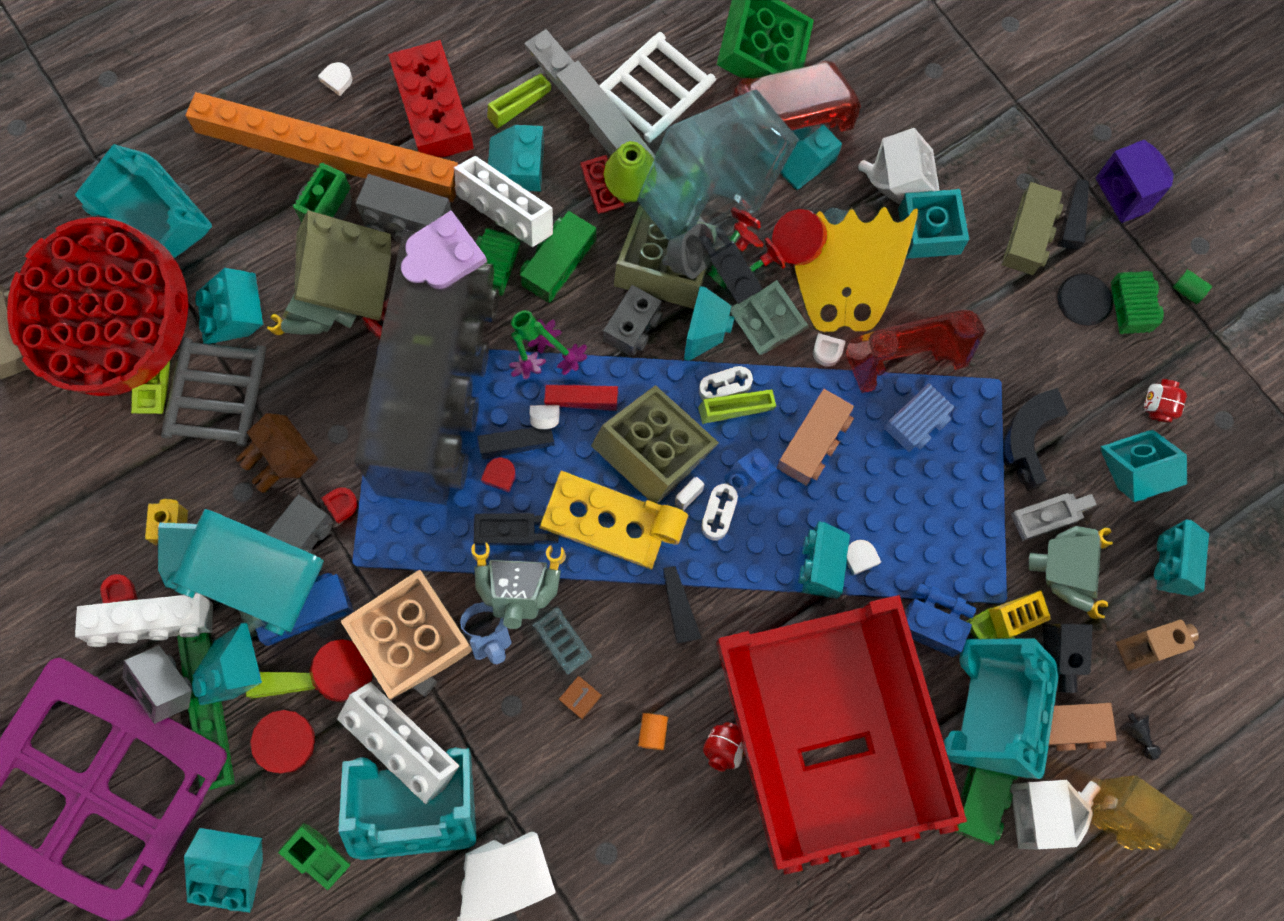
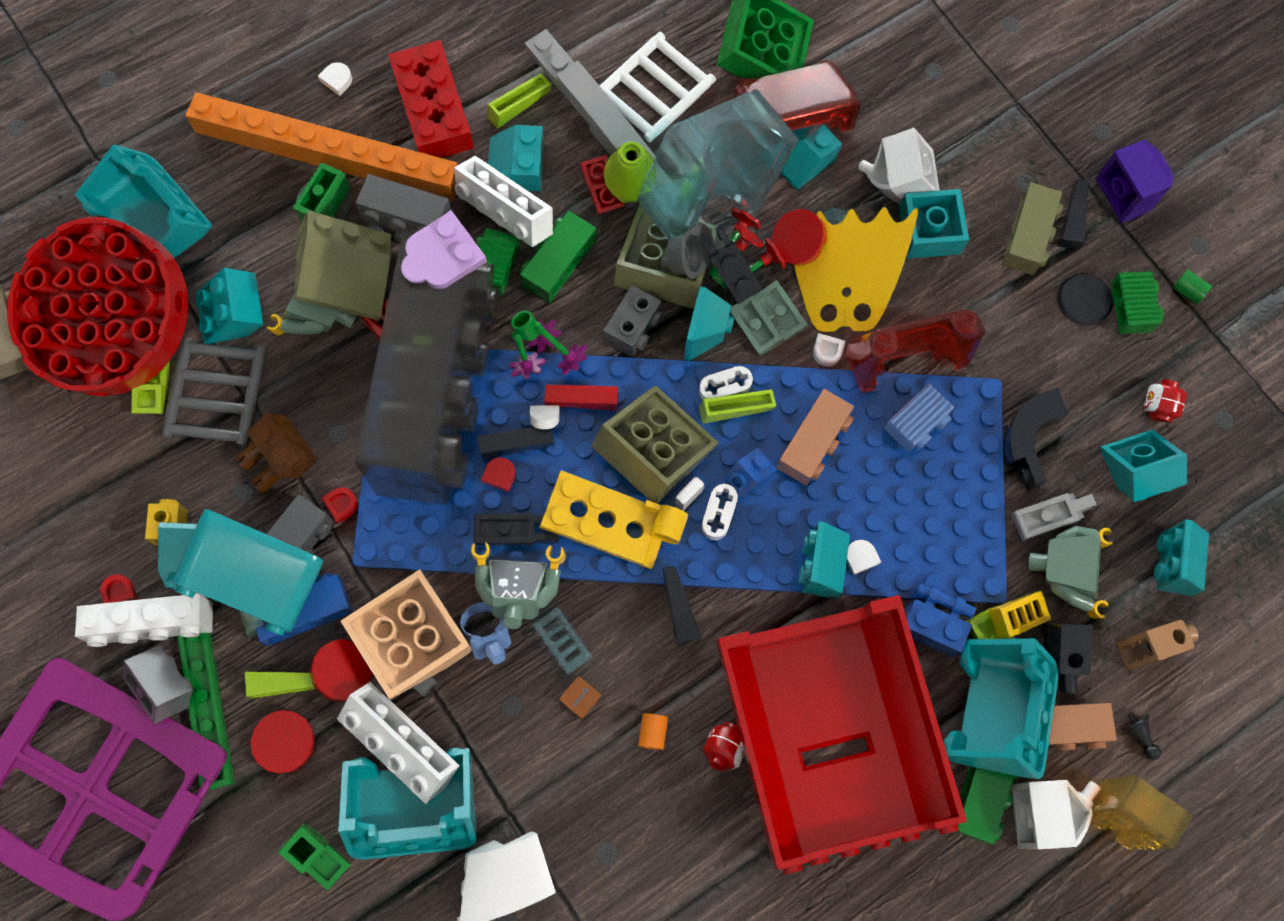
teal slope [184,828,263,913] -> none
teal slope [192,623,262,705] -> none

